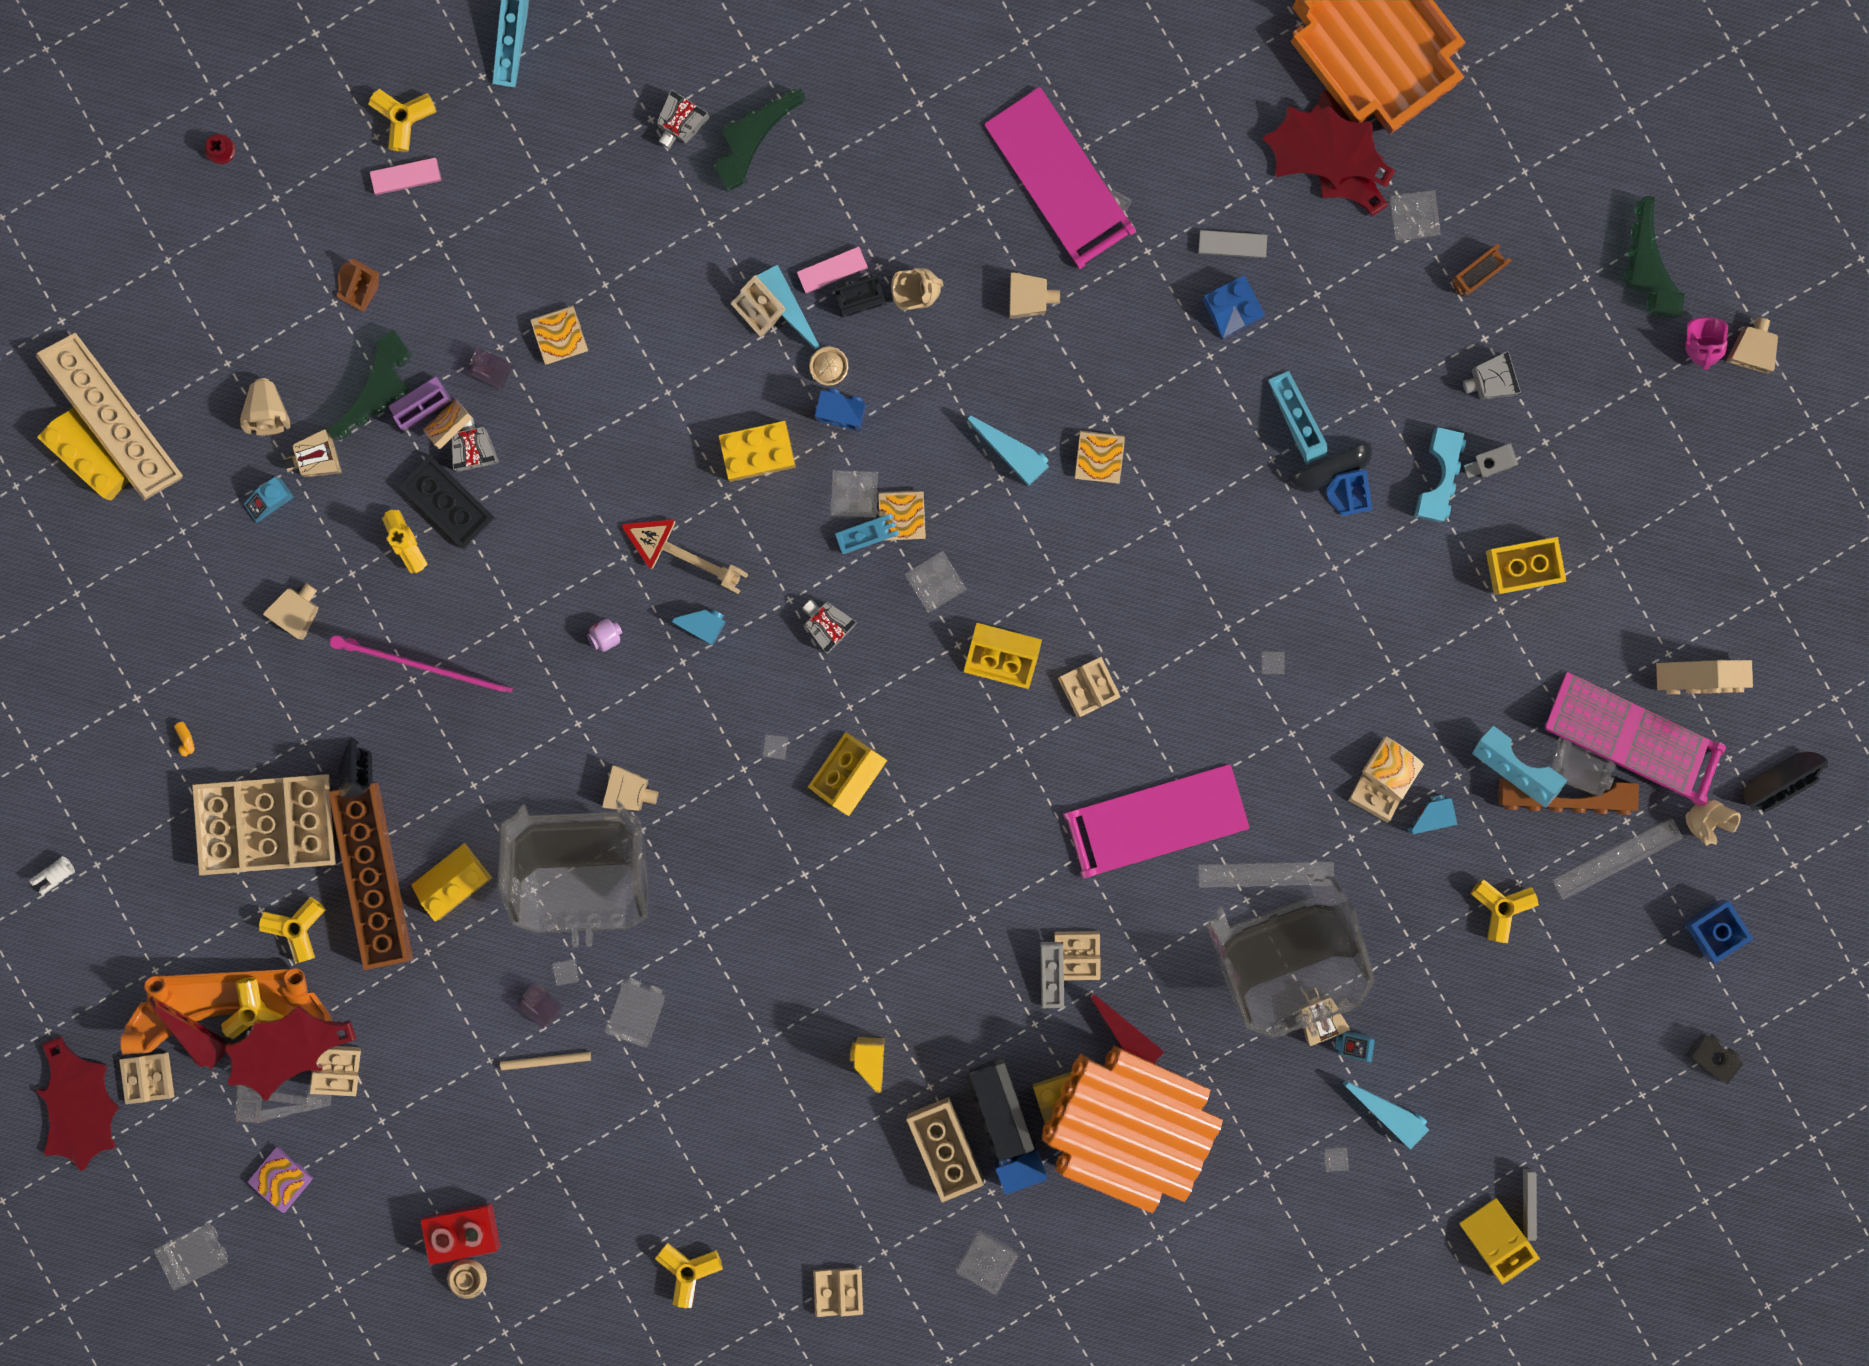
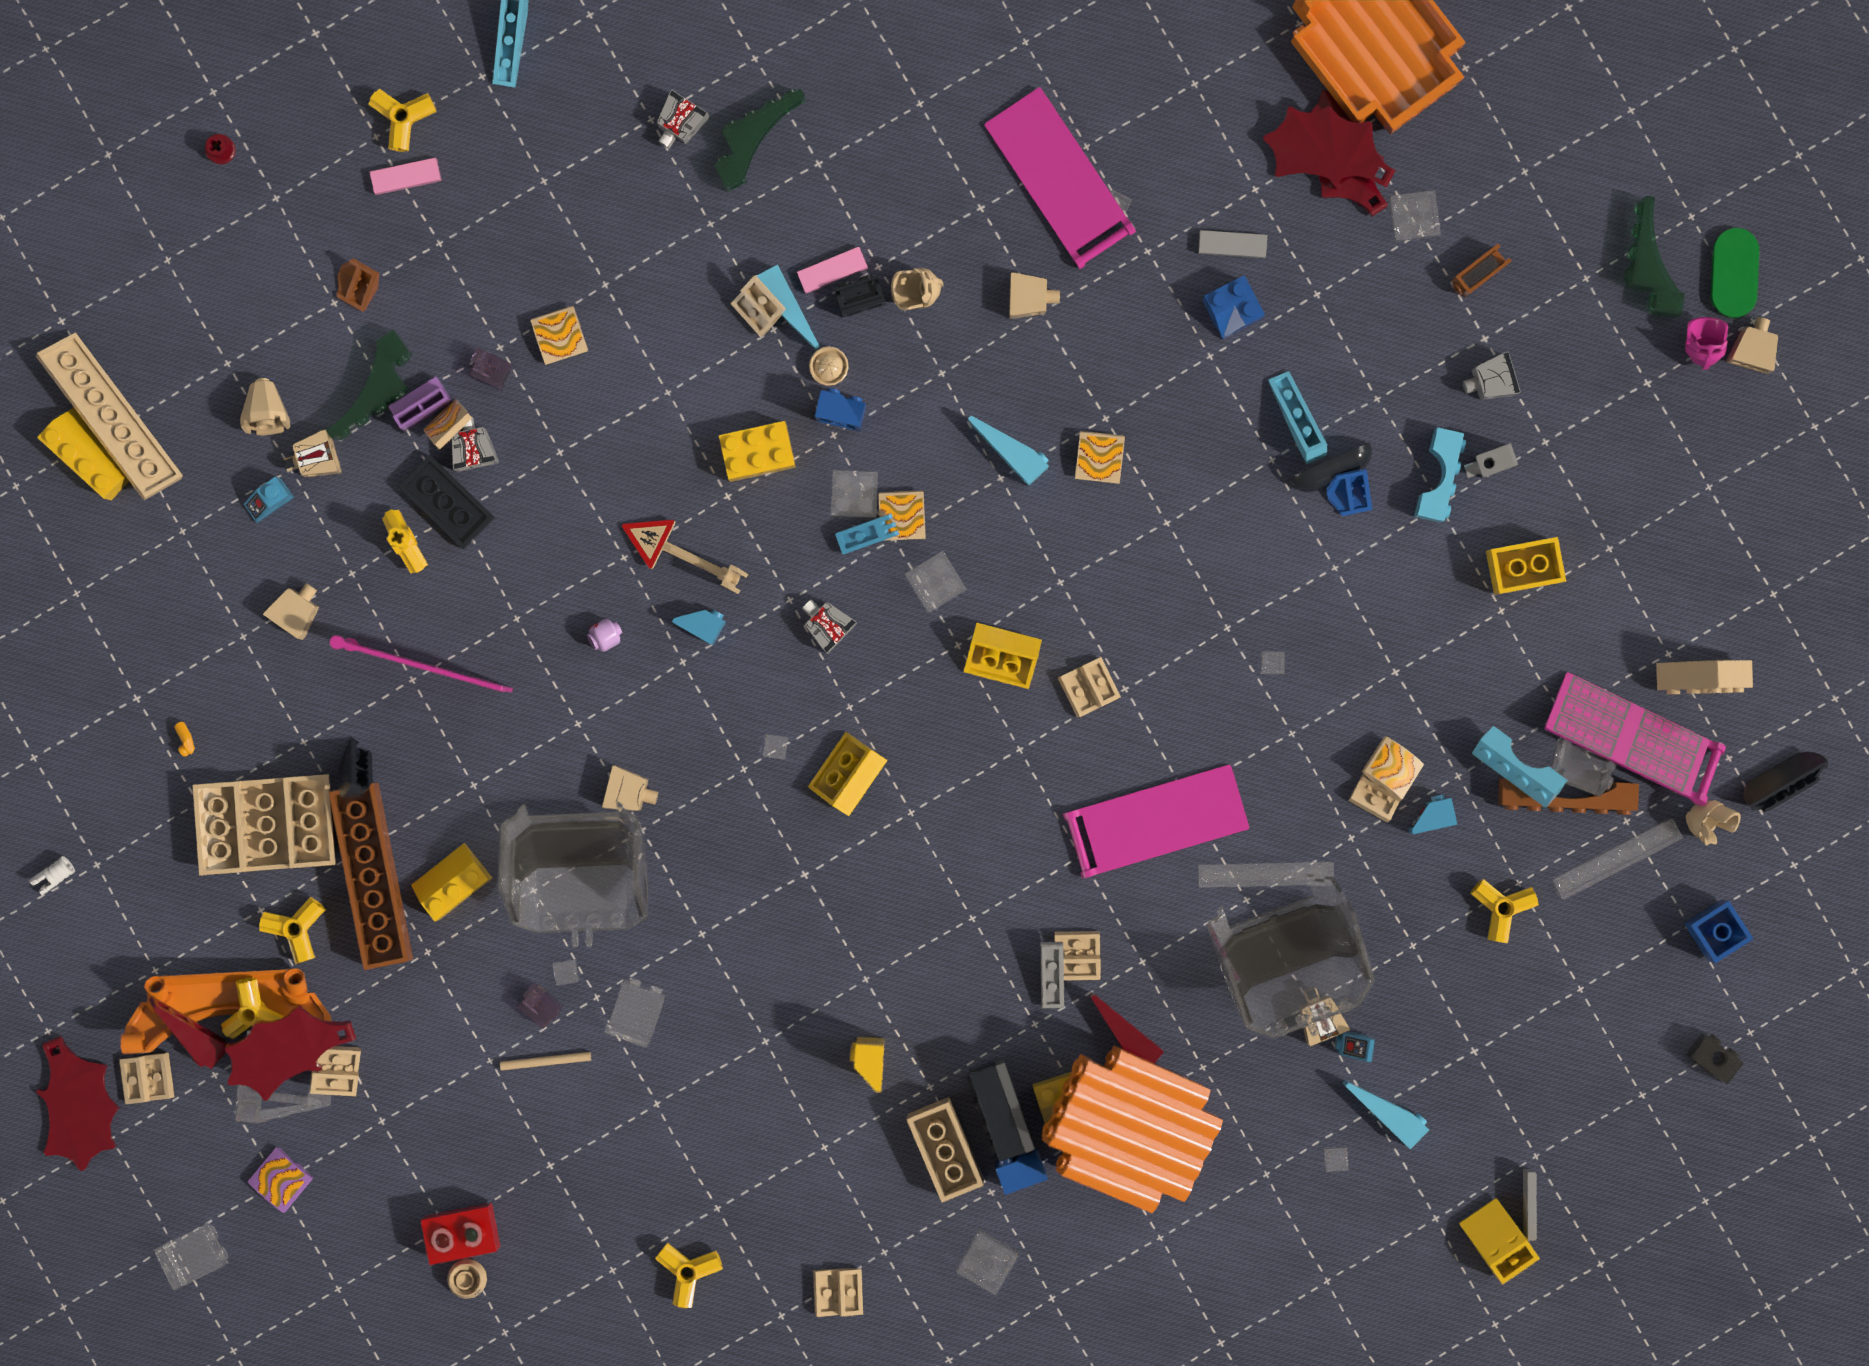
none -> green tile [1710,228,1759,318]

